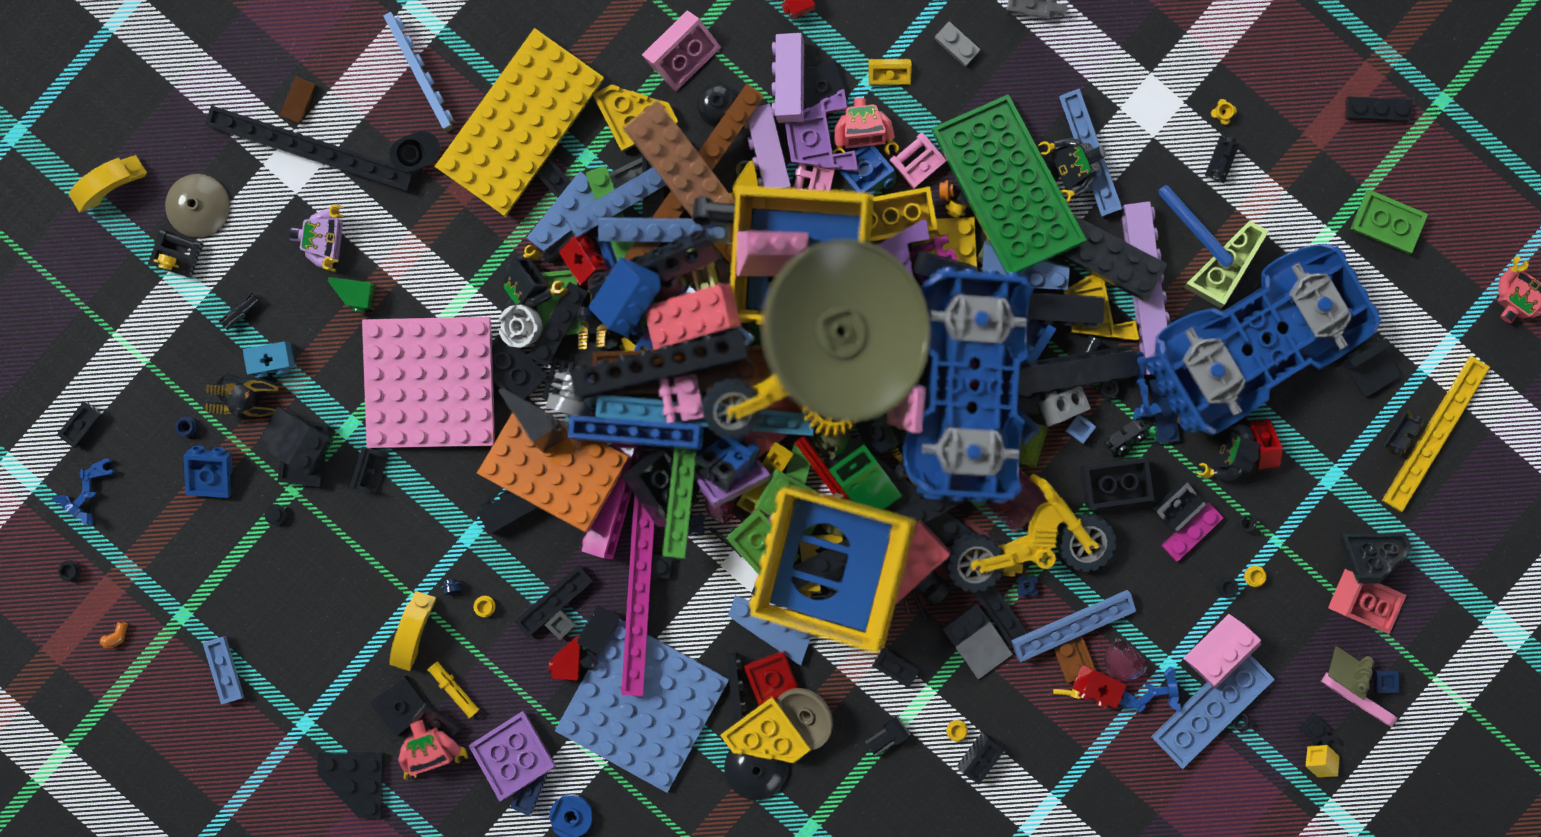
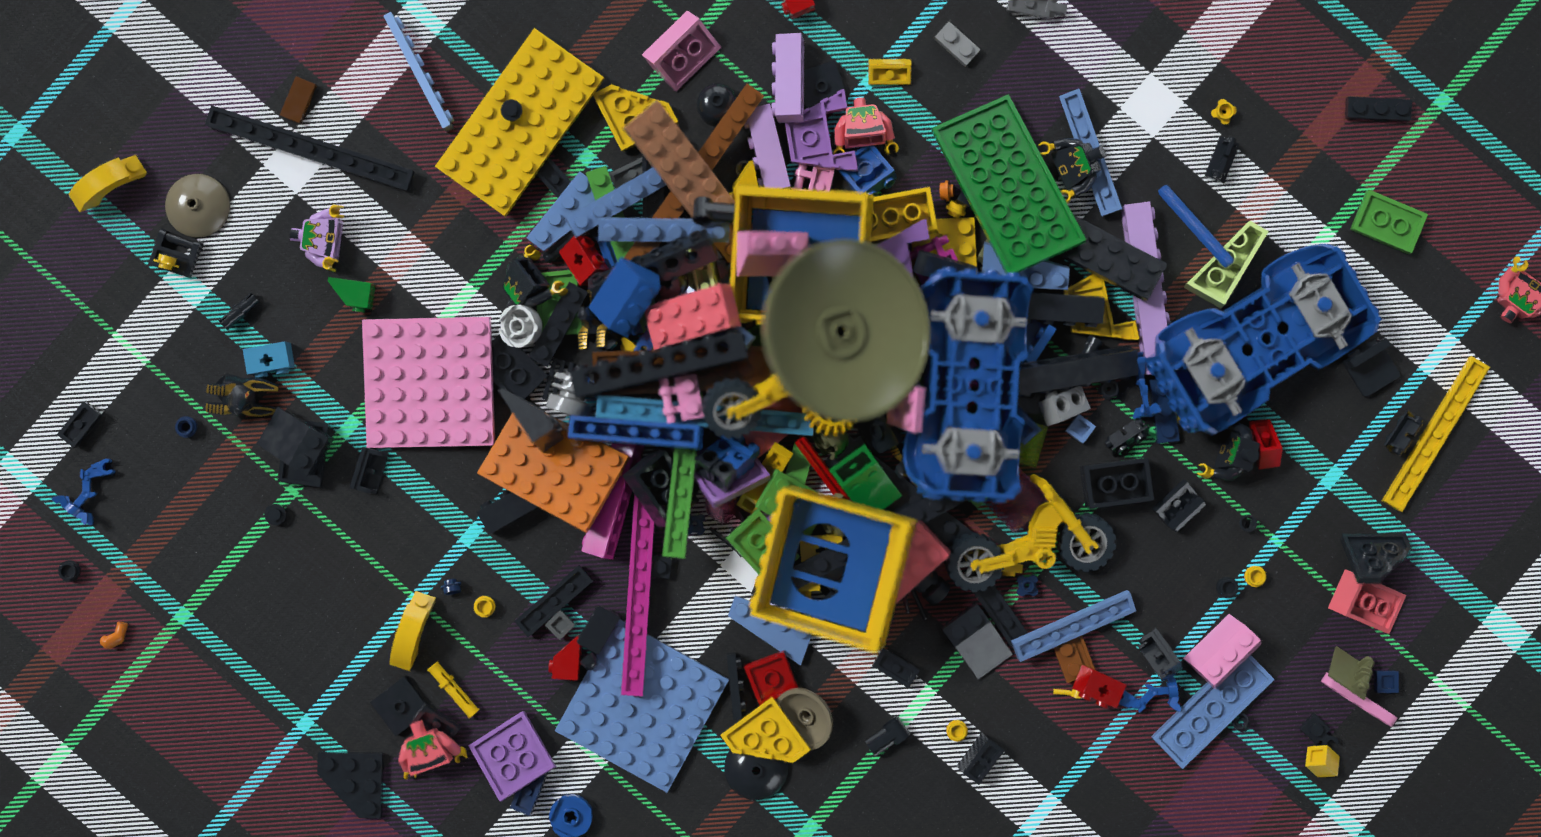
blue plate [183,446,233,498] -> none
medium blue plate [203,636,244,704] -> none
black piece [389,131,440,172] -> none
bright pink plate [889,132,947,189] -> none
clear pink cylinder [1104,638,1148,681] -> none
dark pink plate [1161,502,1223,562] -> none
none -> black plate [501,99,523,121]
none -> black hinge [1138,628,1182,681]

